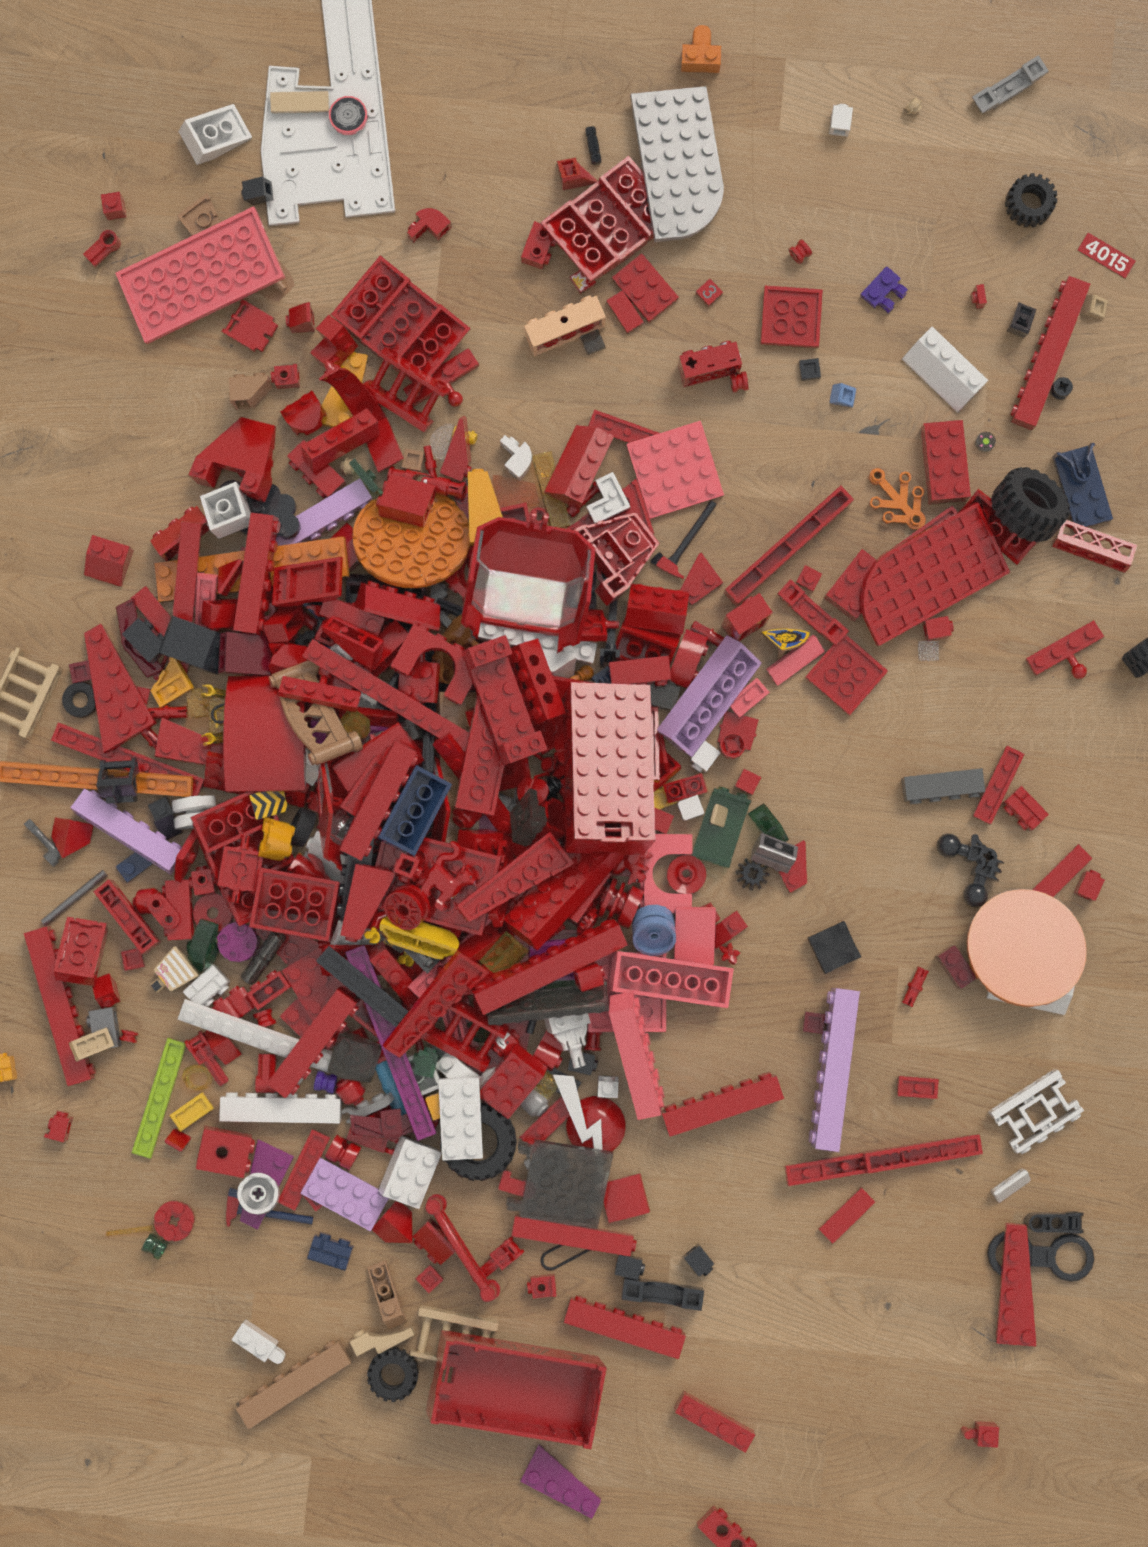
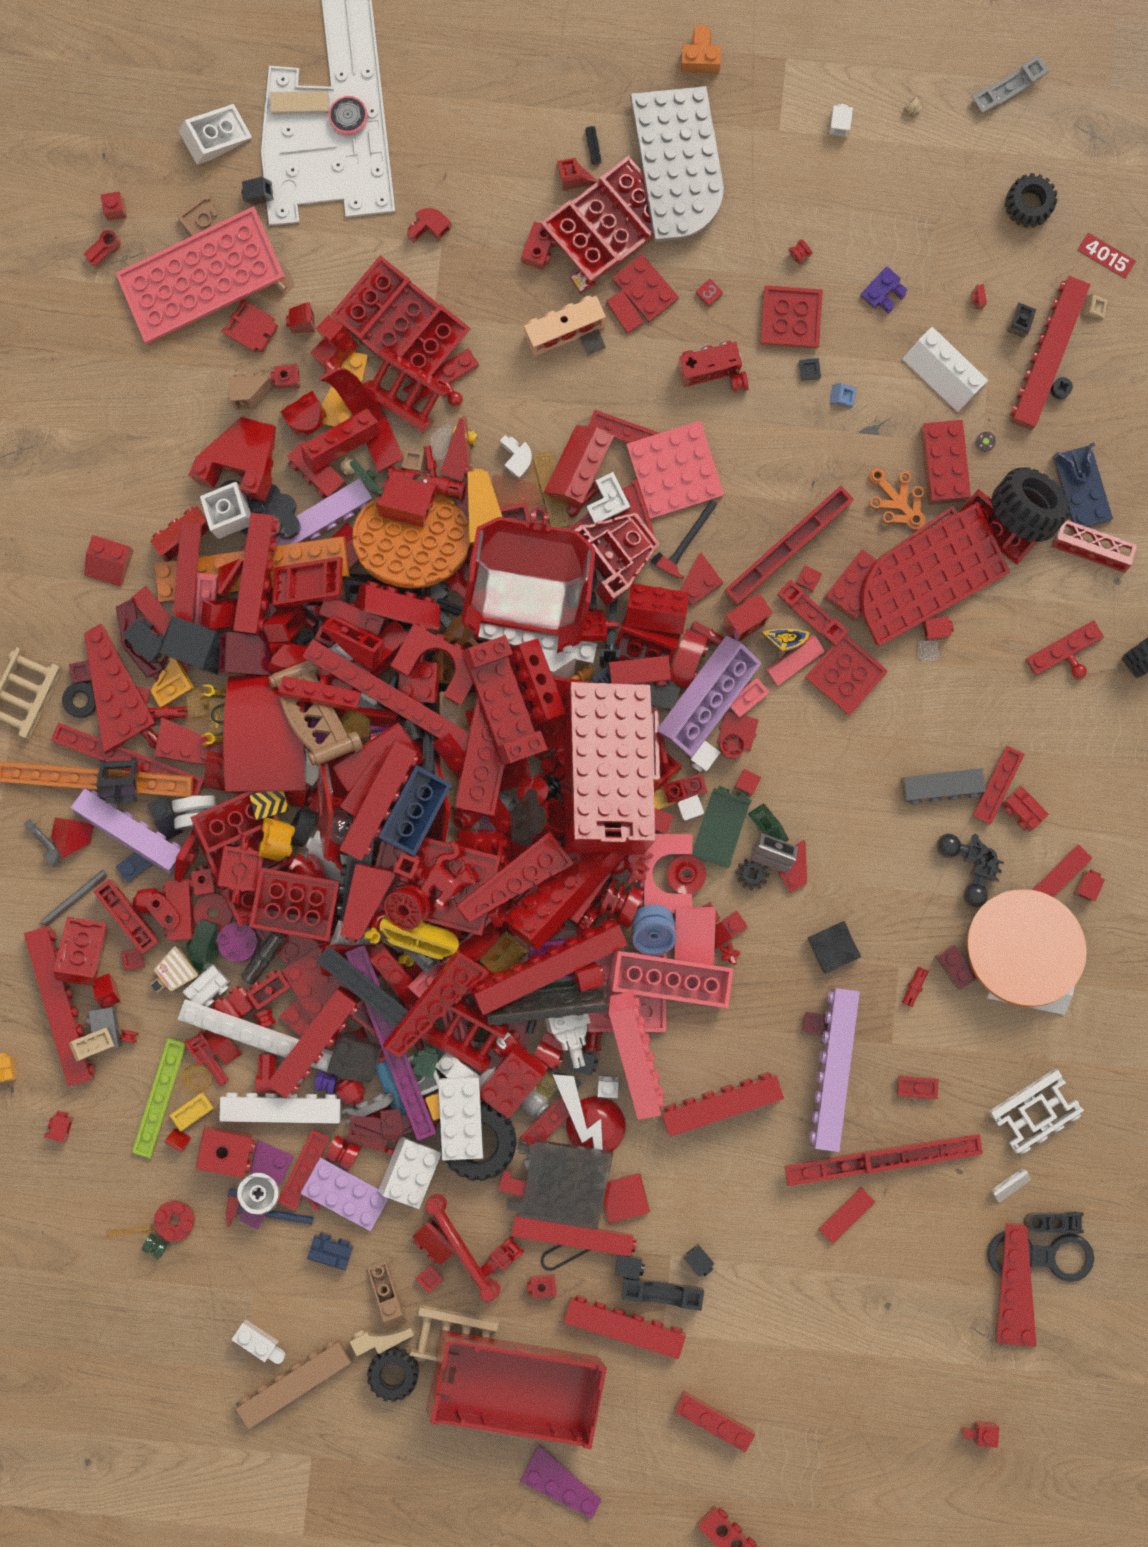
red slope [372,1201,412,1243] -> none
tan slope [709,804,728,827] -> none

